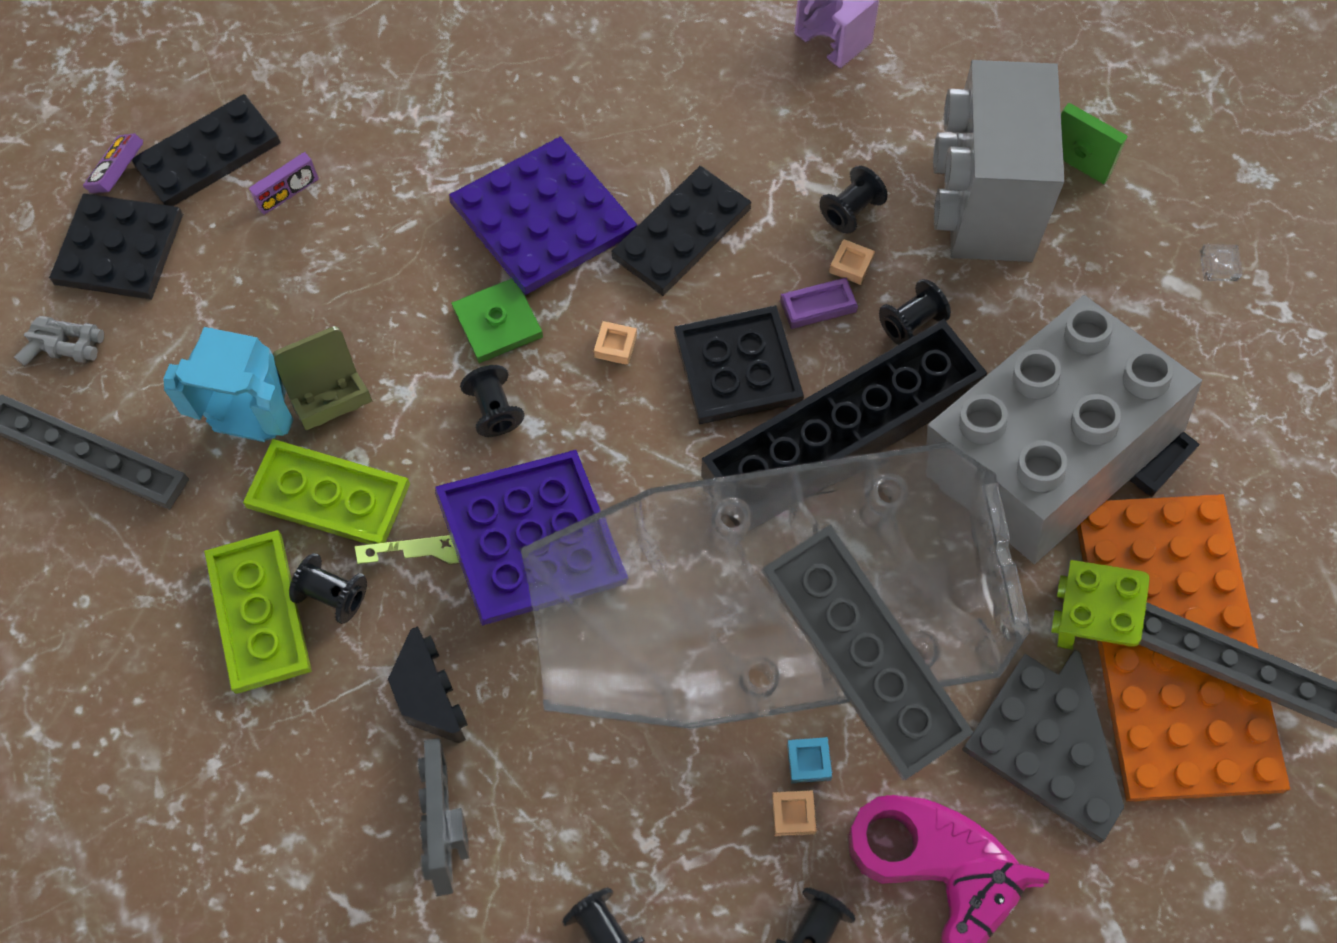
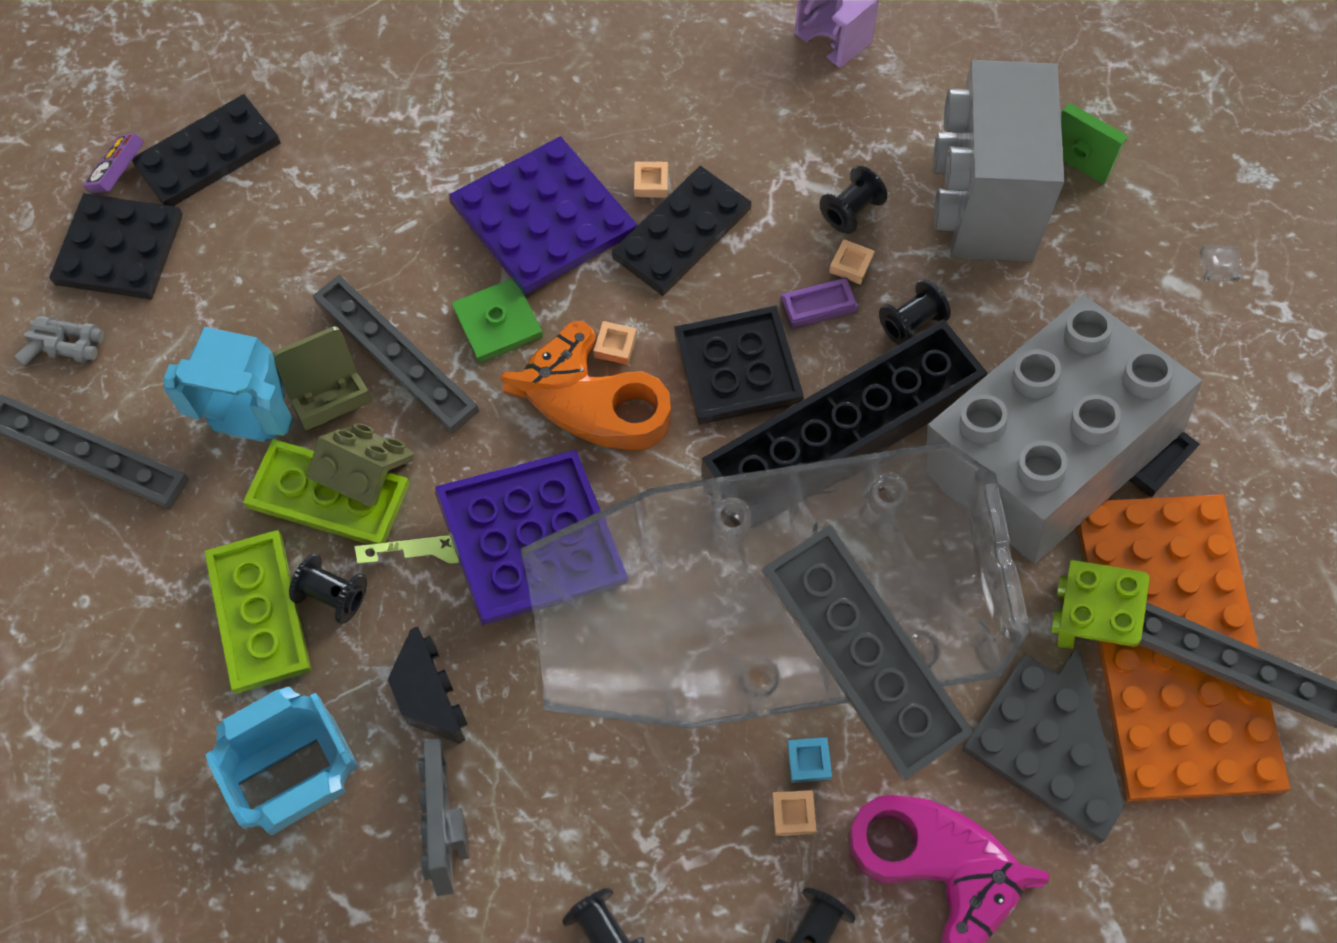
tile [249,152,319,215] -> none
black hose [460,365,525,437] -> none
none -> medium azure piece [205,686,359,836]
none -> olive bracket [307,423,414,507]
none -> dark grey plate [312,275,479,434]
none -> orange animal [500,321,671,451]
none -> light nougat plate [634,162,668,197]

